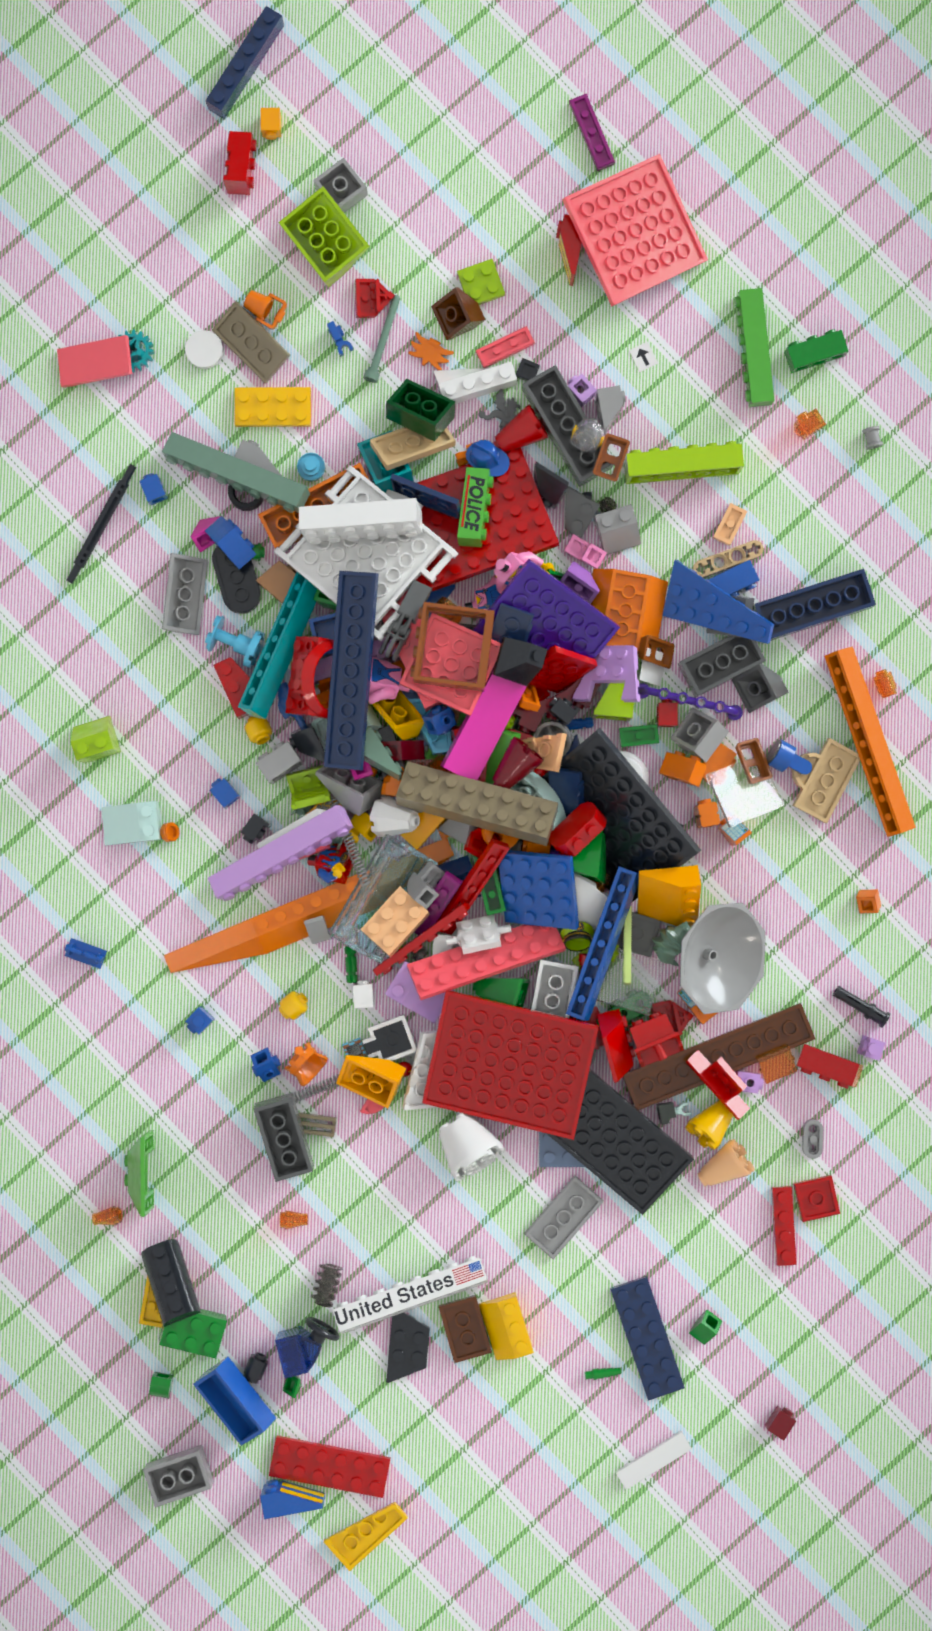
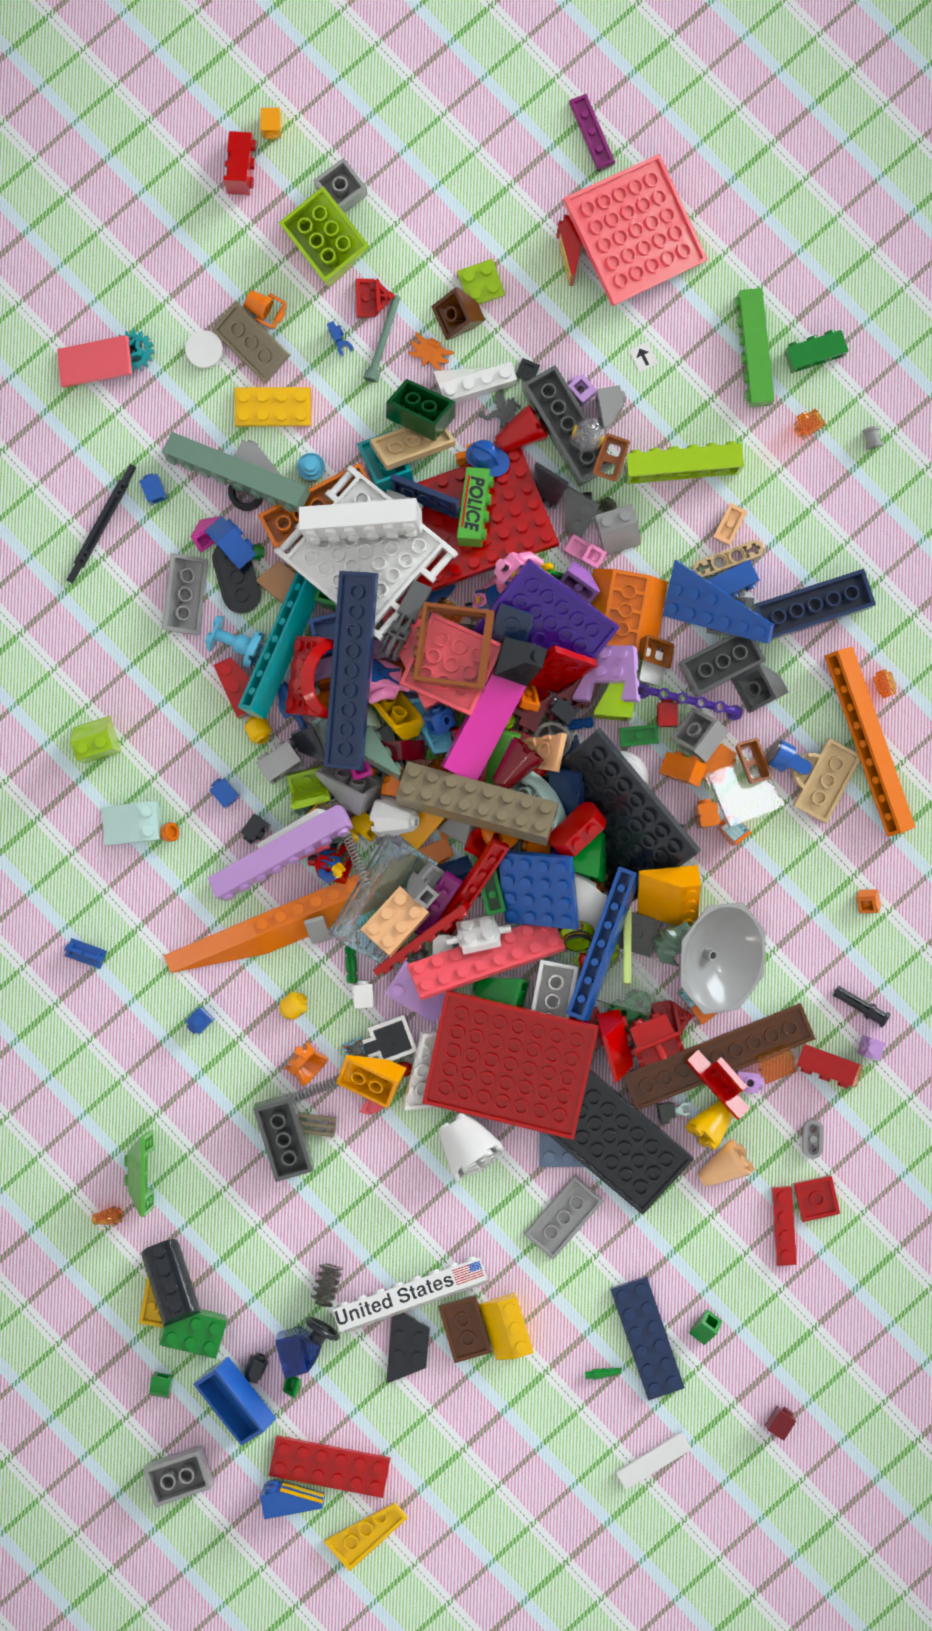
dark blue brick [205,6,284,119] -> none
blue brick [250,1047,281,1082] -> none
clear orange cone [280,1210,308,1230] -> none
coral tile [476,326,535,368] -> none

